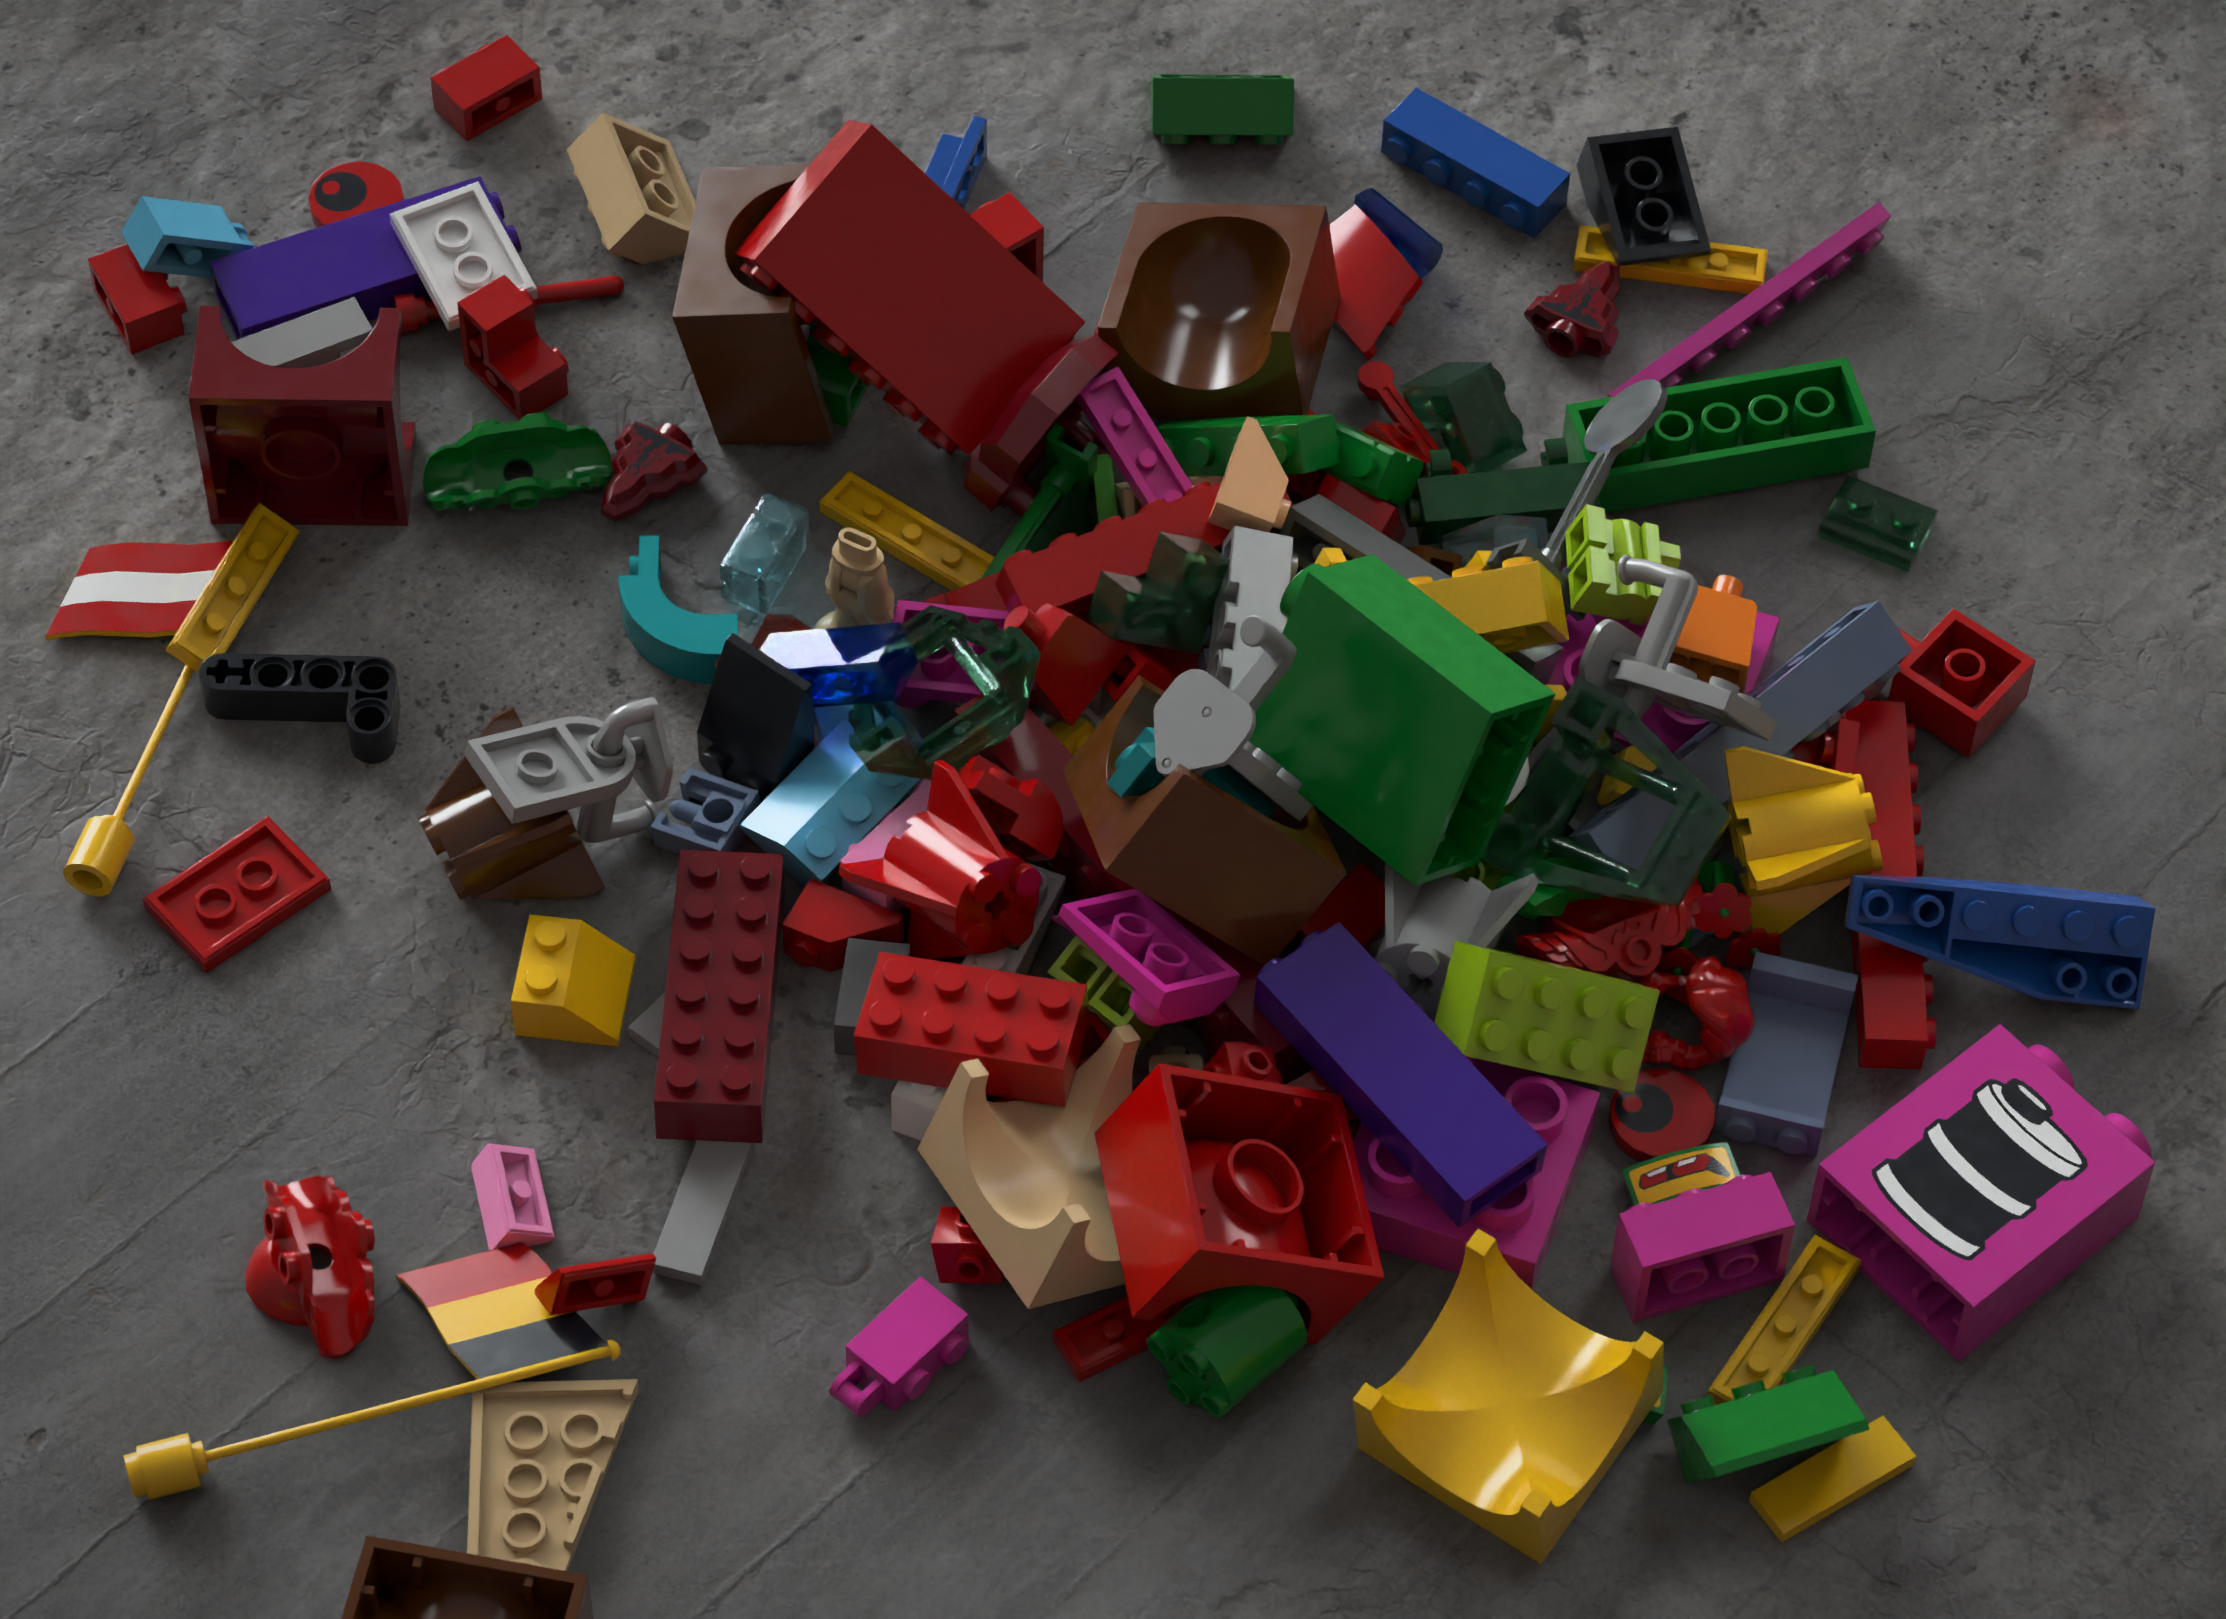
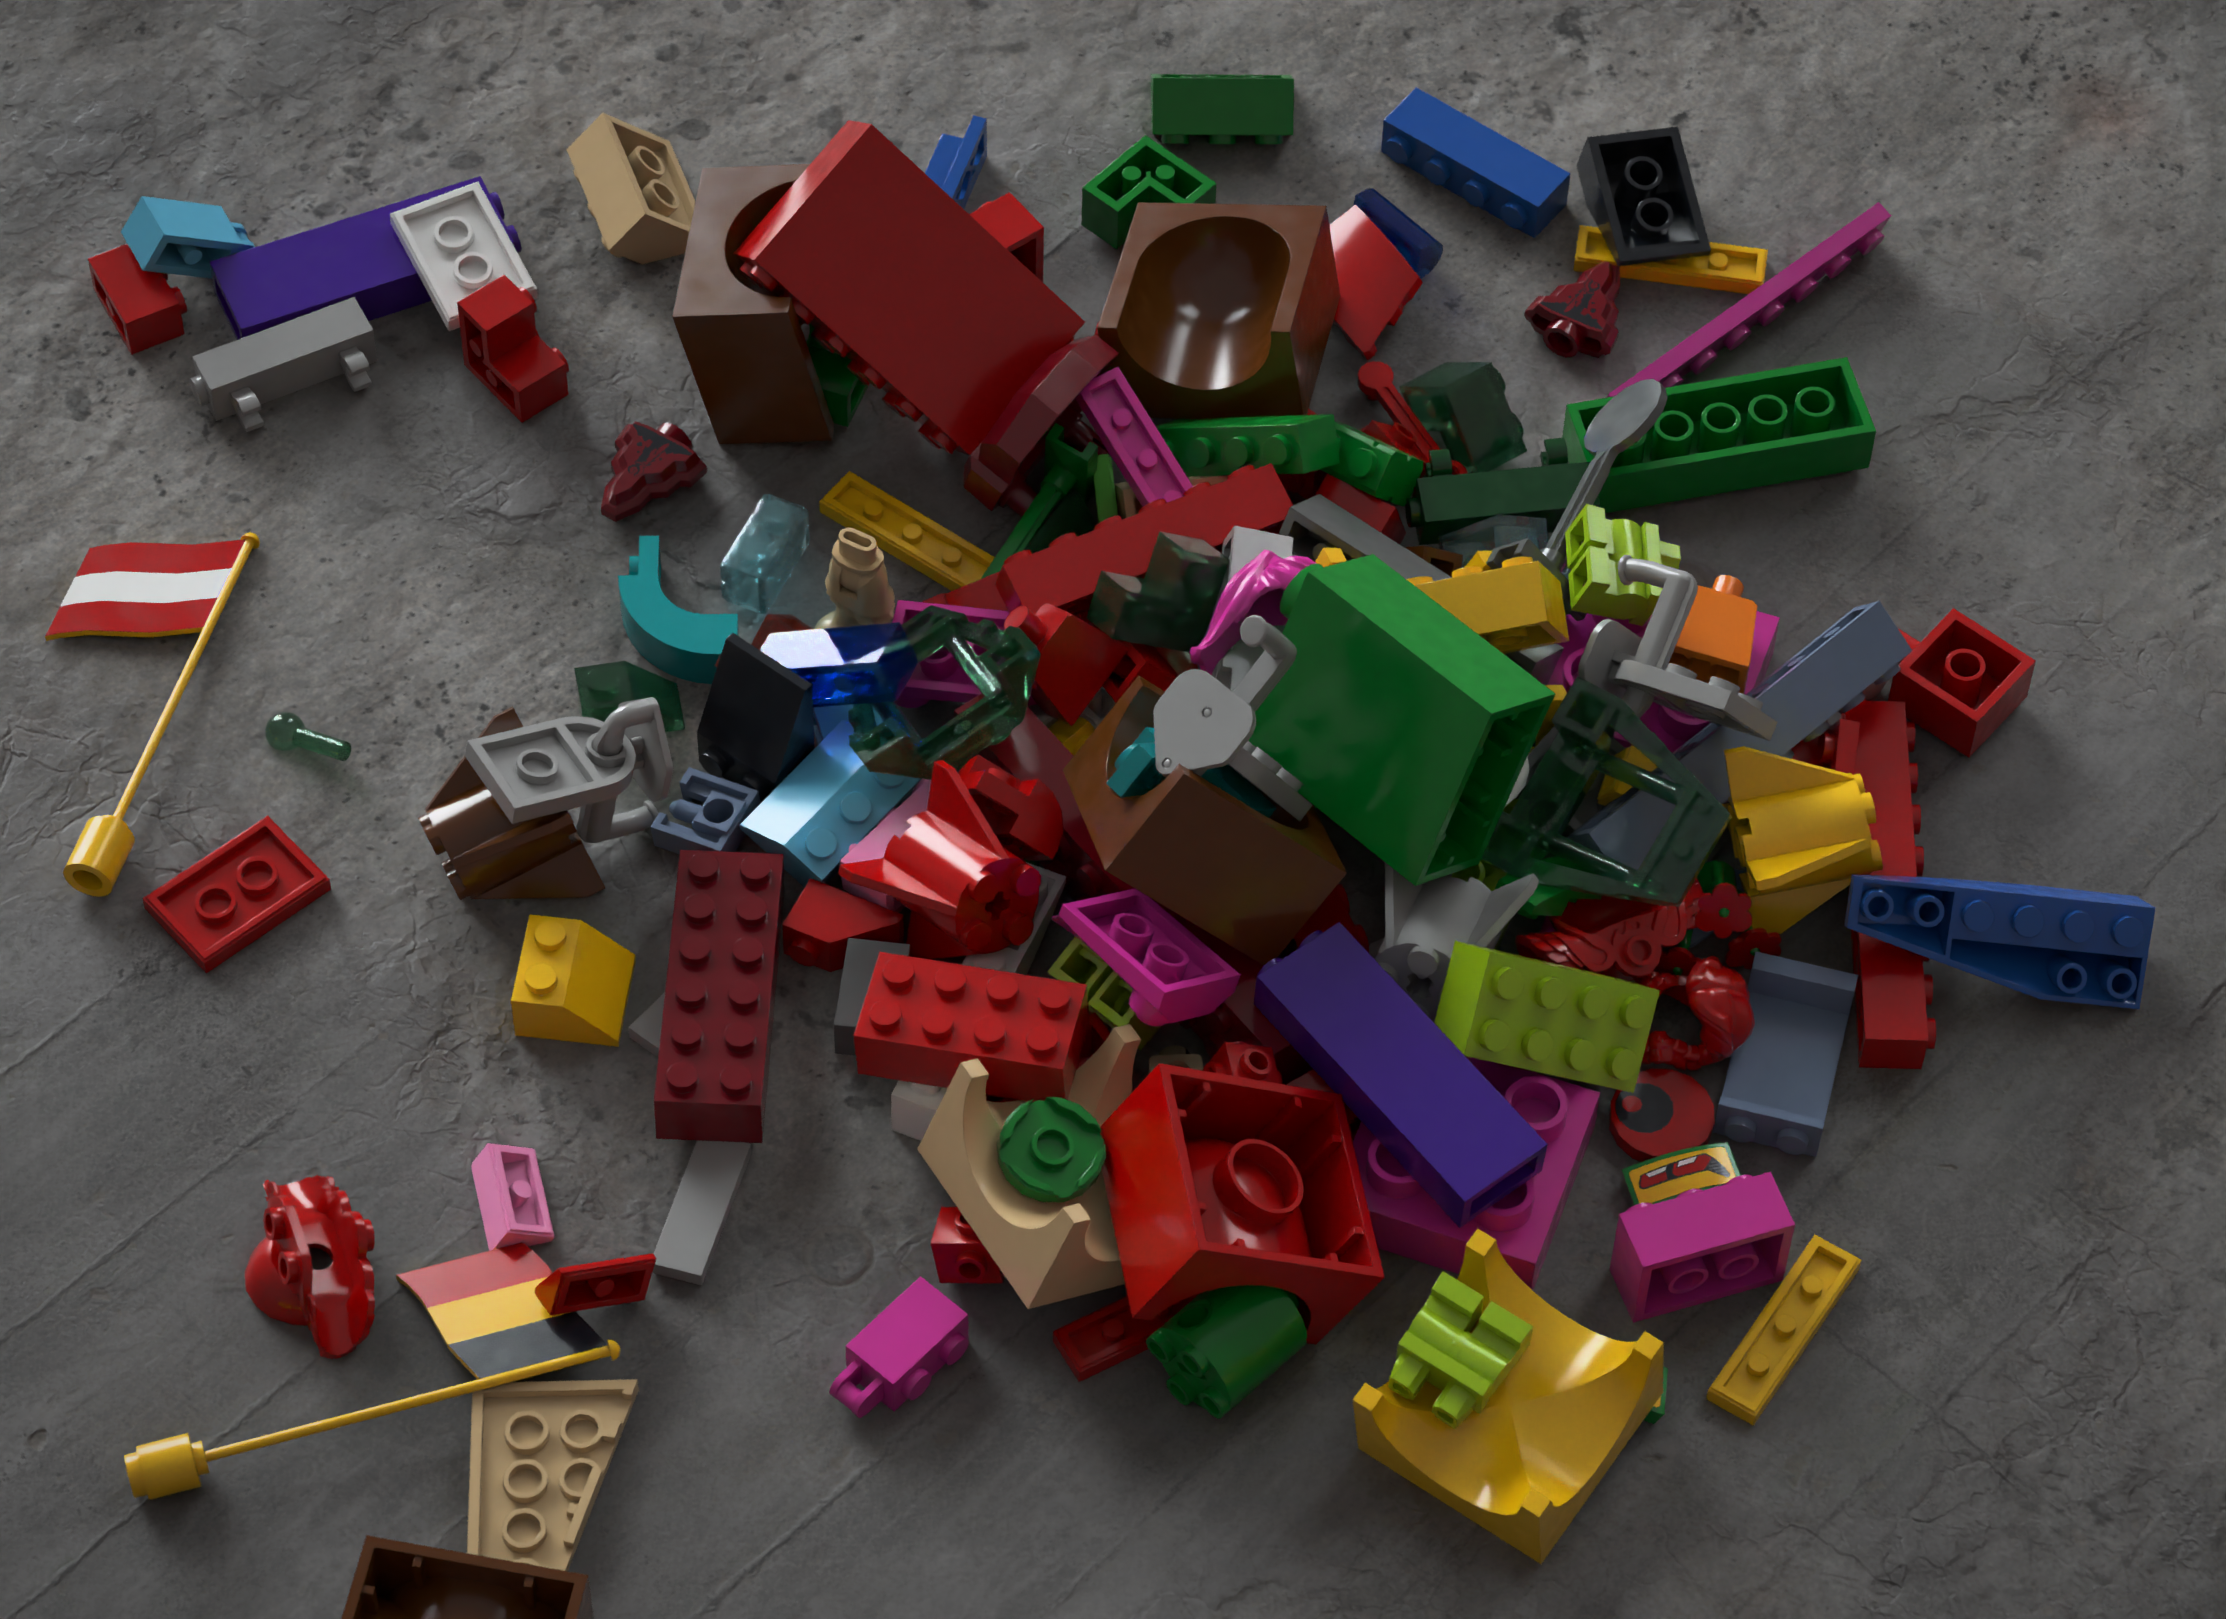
yellow tile [165,503,300,673] -> none
dark red piece [189,305,417,526] -> none
black beam [199,653,401,764] -> none
red tile [308,161,404,227] -> none
red piece [393,276,625,333] -> none
green piece [423,413,612,511] -> none
red brick [430,34,543,142] -> none
light nougat slope [1208,416,1291,532] -> none
red slope [1297,863,1385,949] -> none
green slope [1667,1364,1870,1483] -> none
yellow tile [1749,1415,1916,1543] -> none
dark pink brick [1806,1024,2155,1362] -> none
clear green plate [1818,475,1938,572] -> none
none -> clear green bar [265,712,351,761]
none -> clear green slope [574,661,685,732]
none -> green tile [997,1097,1106,1203]
none -> green brick [1081,135,1217,249]
none -> dark pink hair [1190,550,1317,675]
none -> lime hips [1388,1271,1533,1428]

